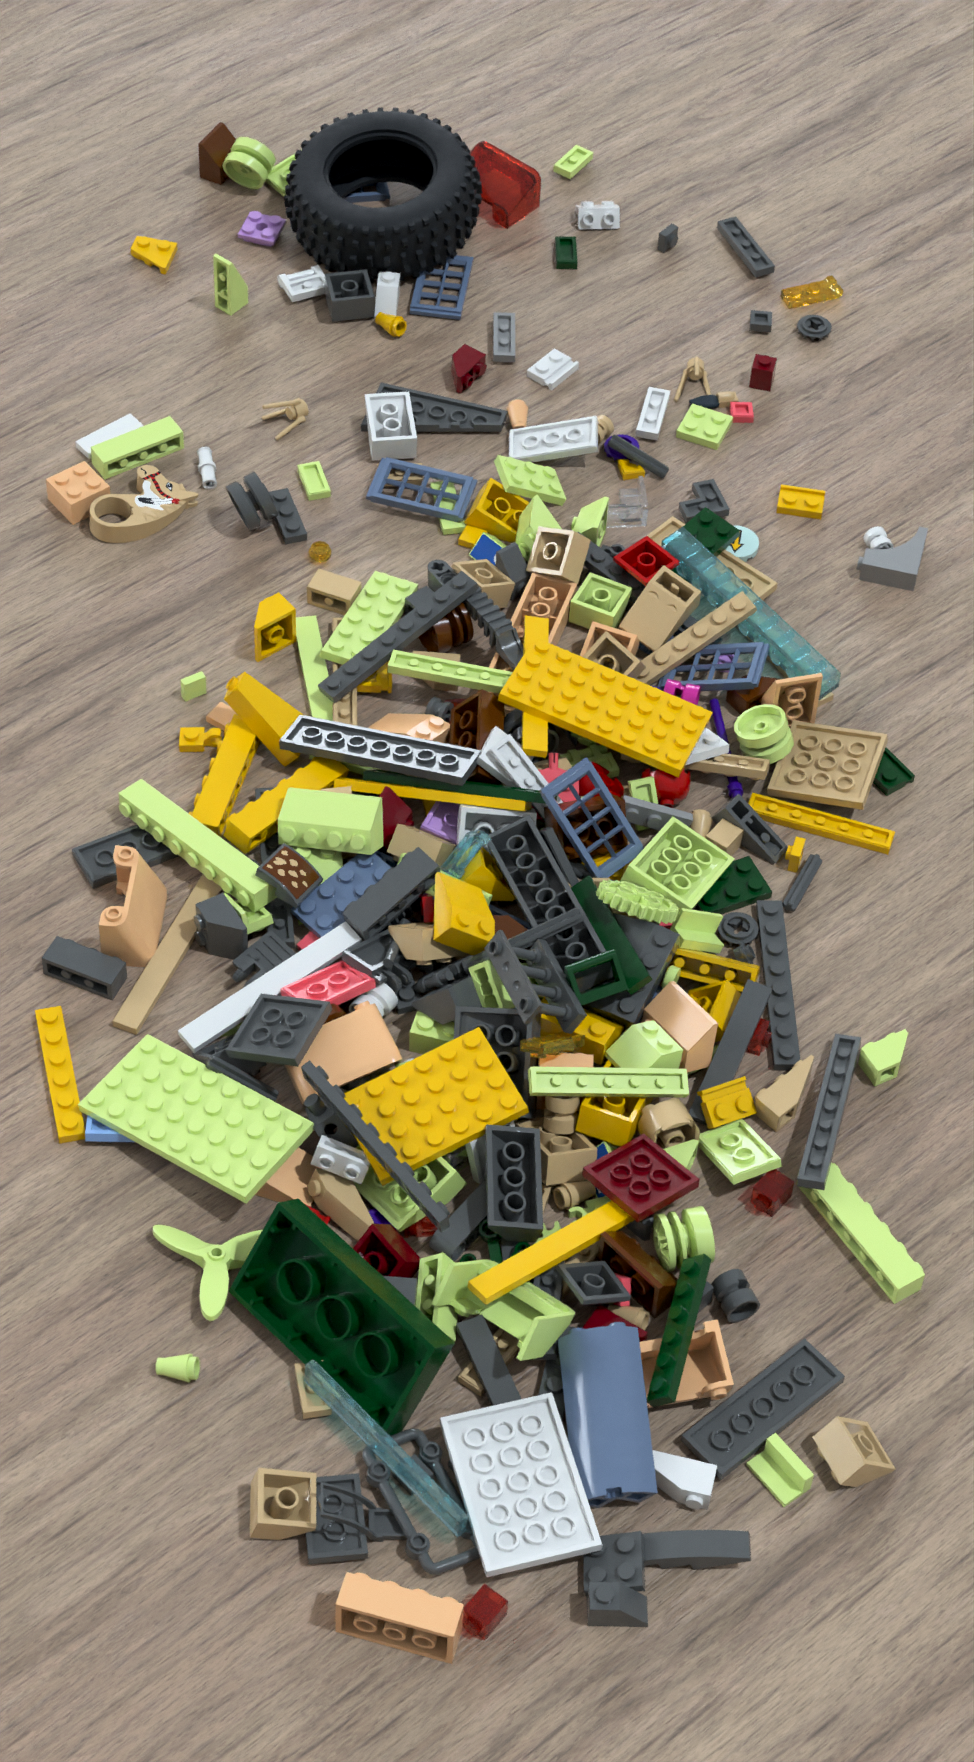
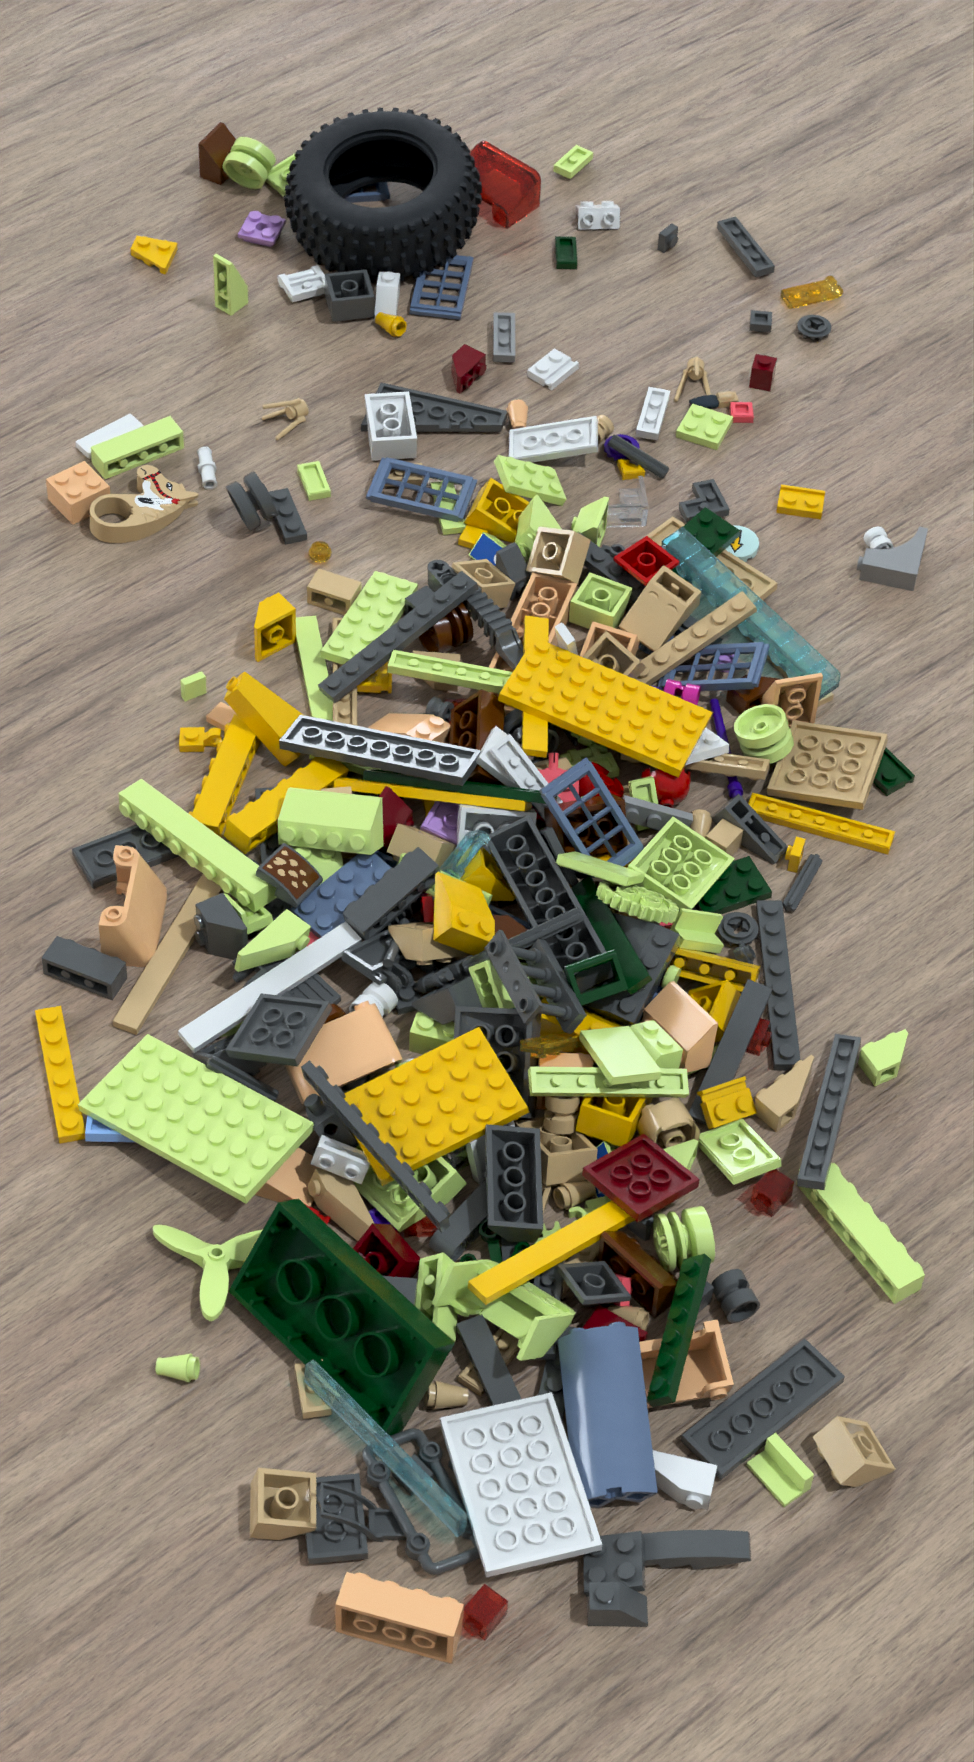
coral tile [281,960,376,1005] -> none
none -> yellowish green slope [234,909,311,972]
none -> tan cone [425,1381,468,1410]
none -> white tile [555,622,578,655]
none -> yellowish green tile [556,851,645,887]
none -> yellowish green tile [579,1026,662,1085]

